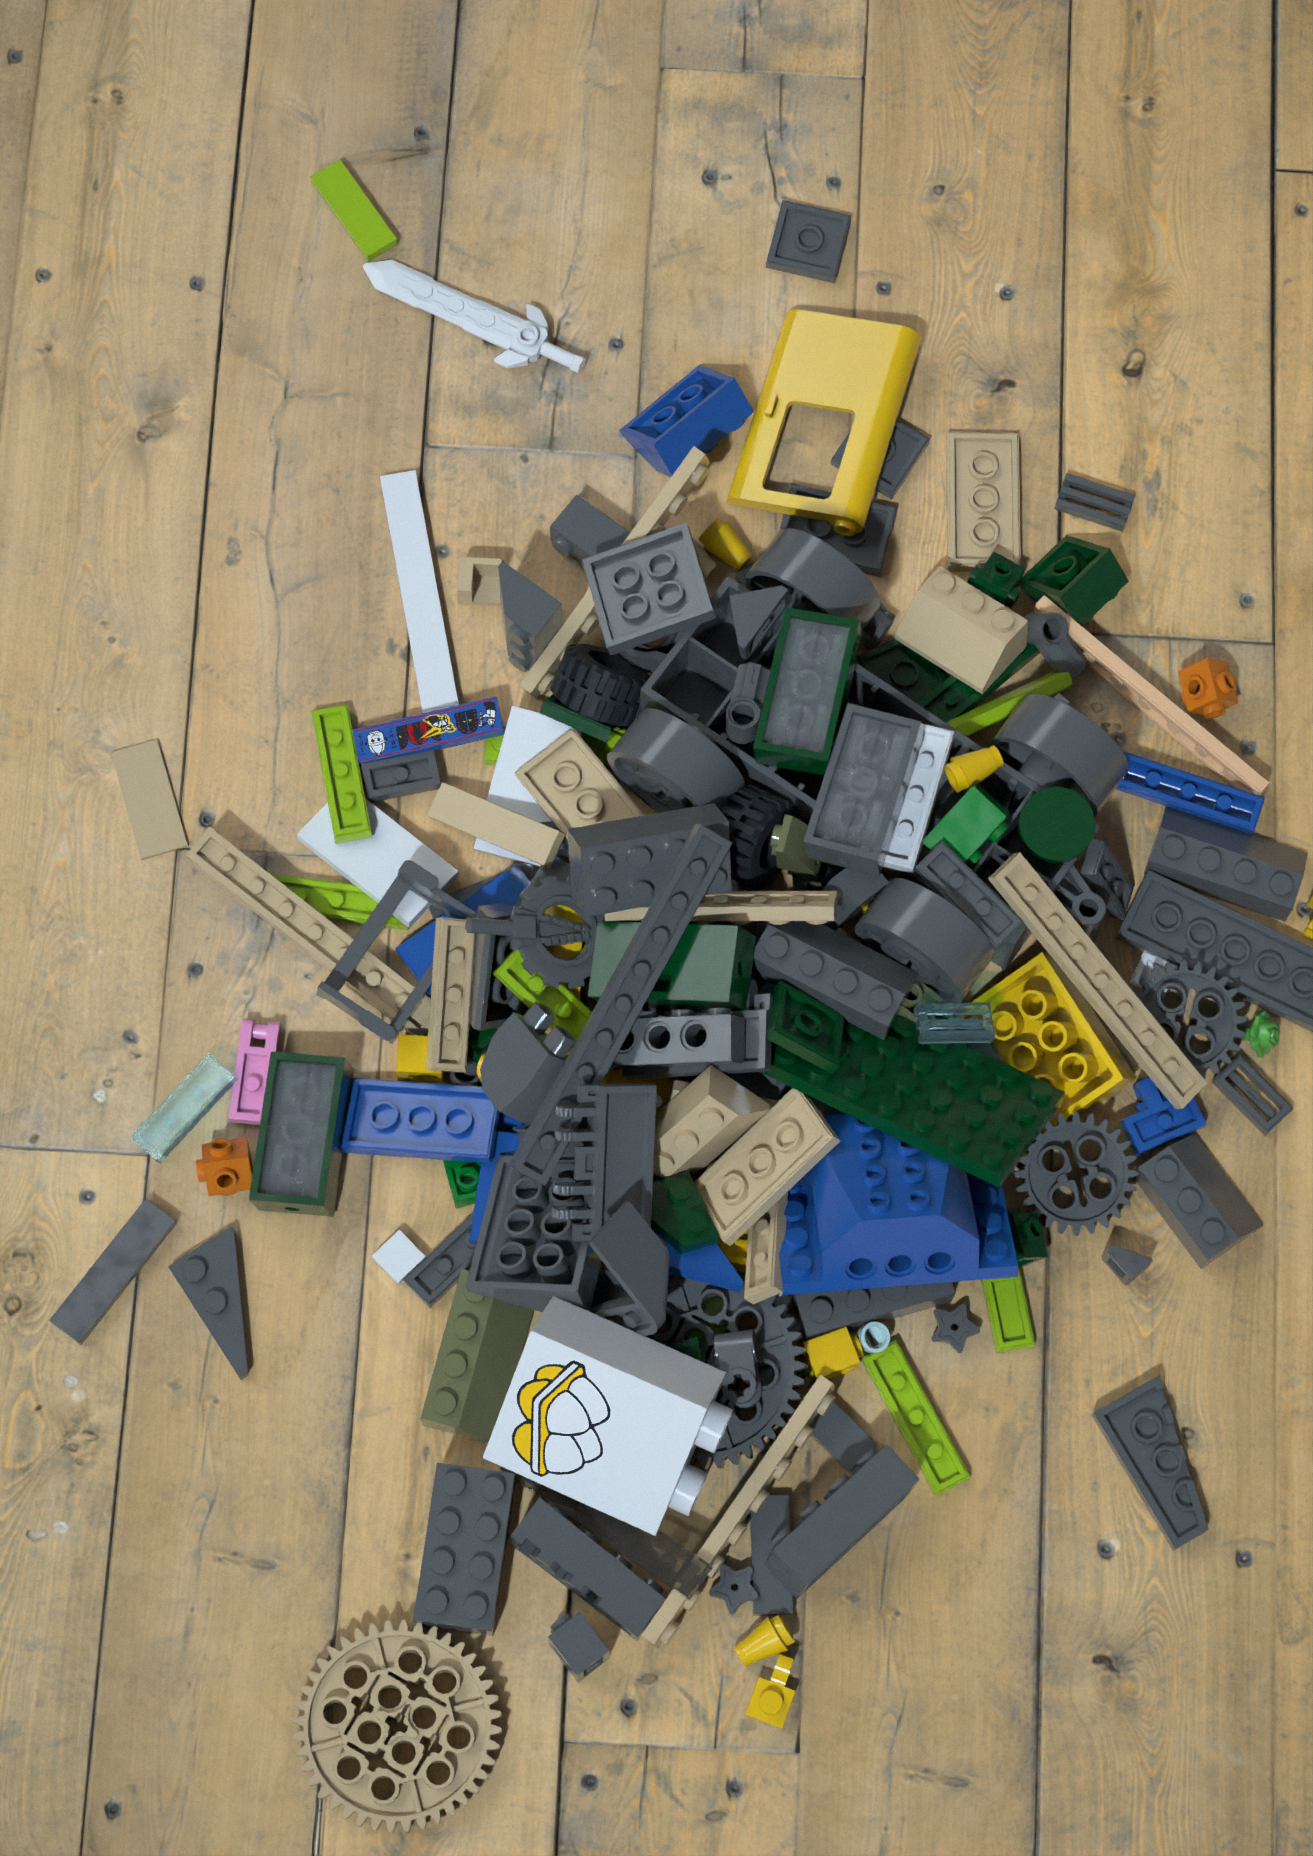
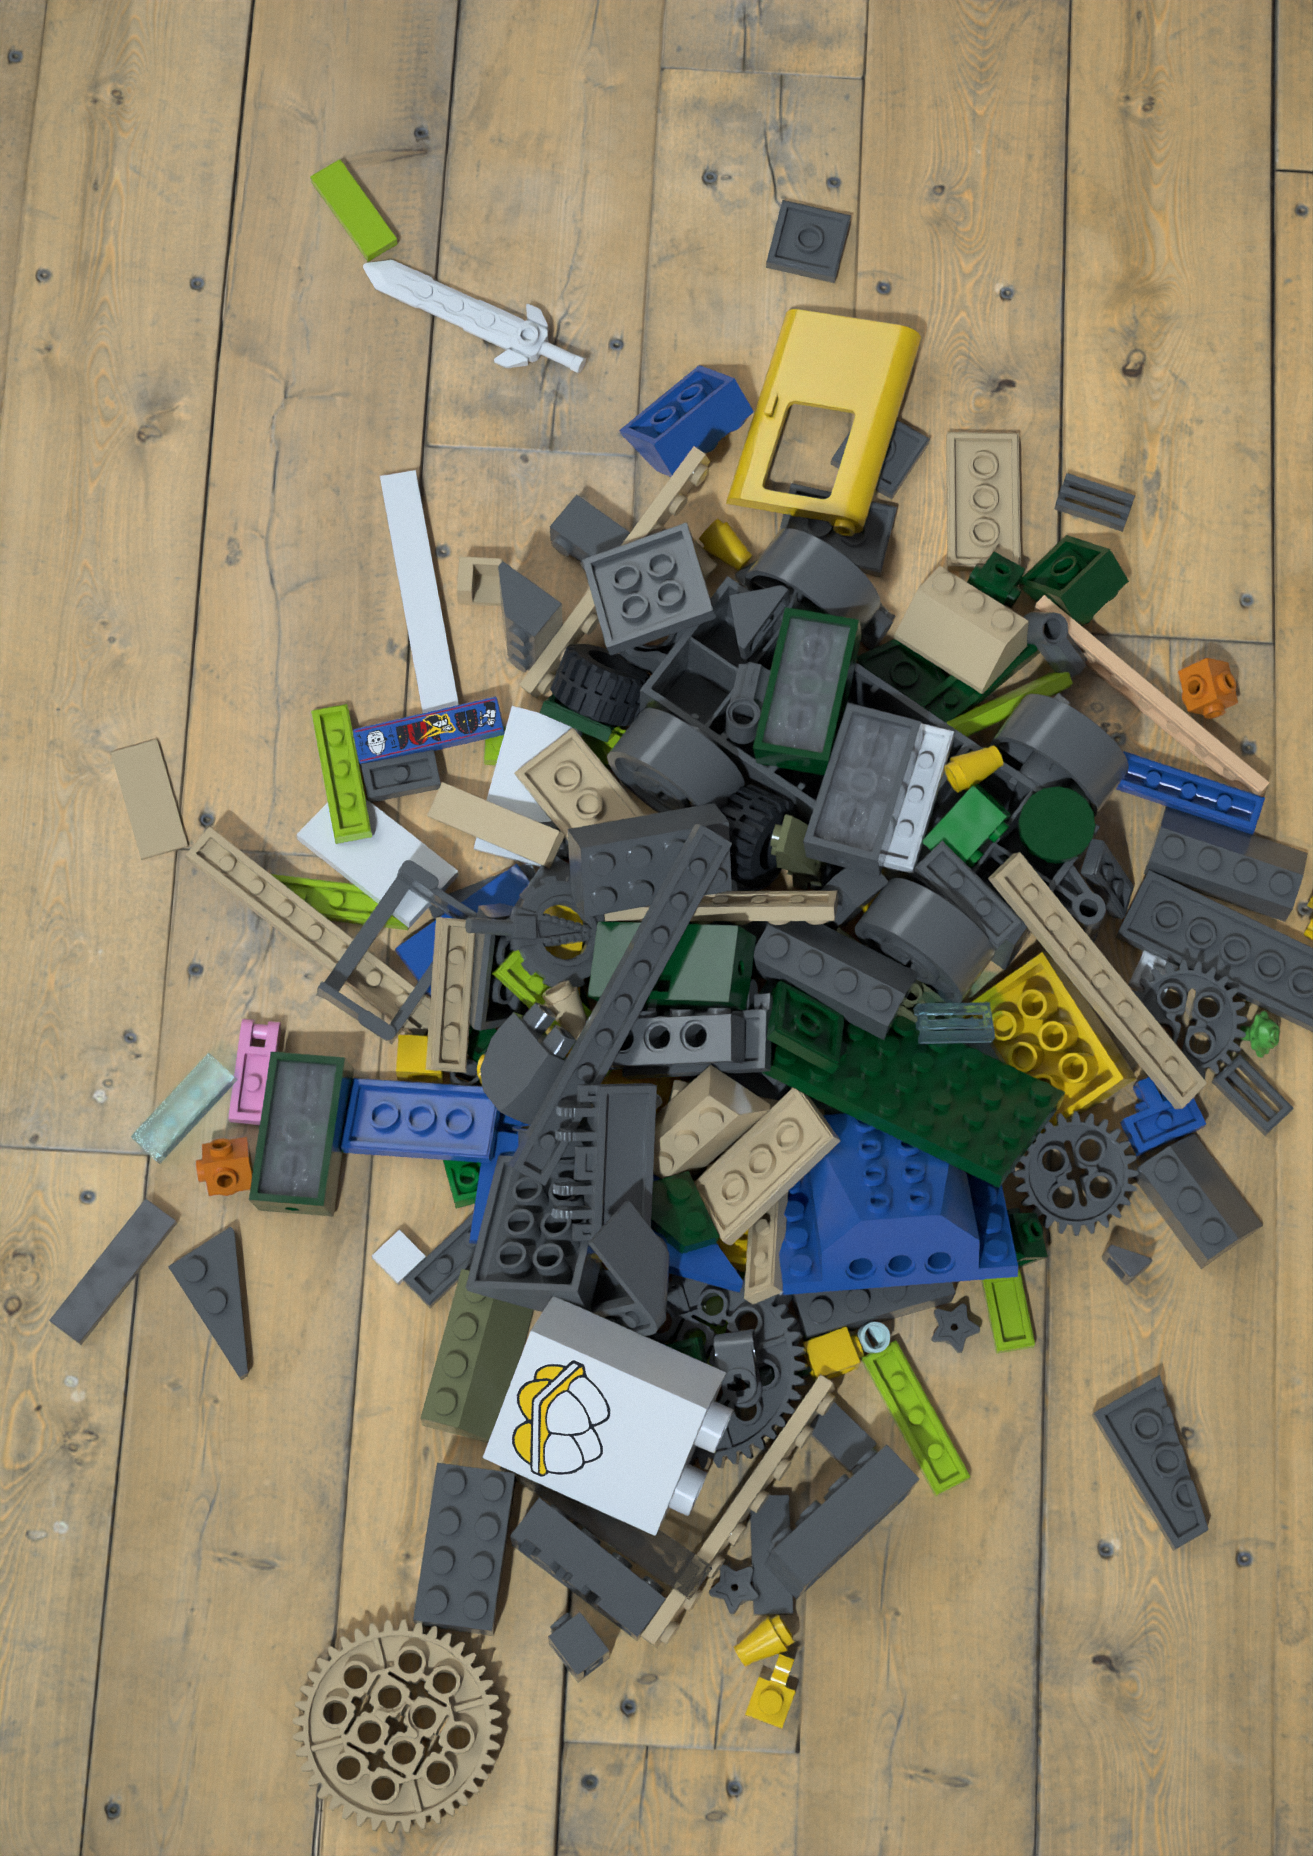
none -> tan cone [542,980,587,1040]

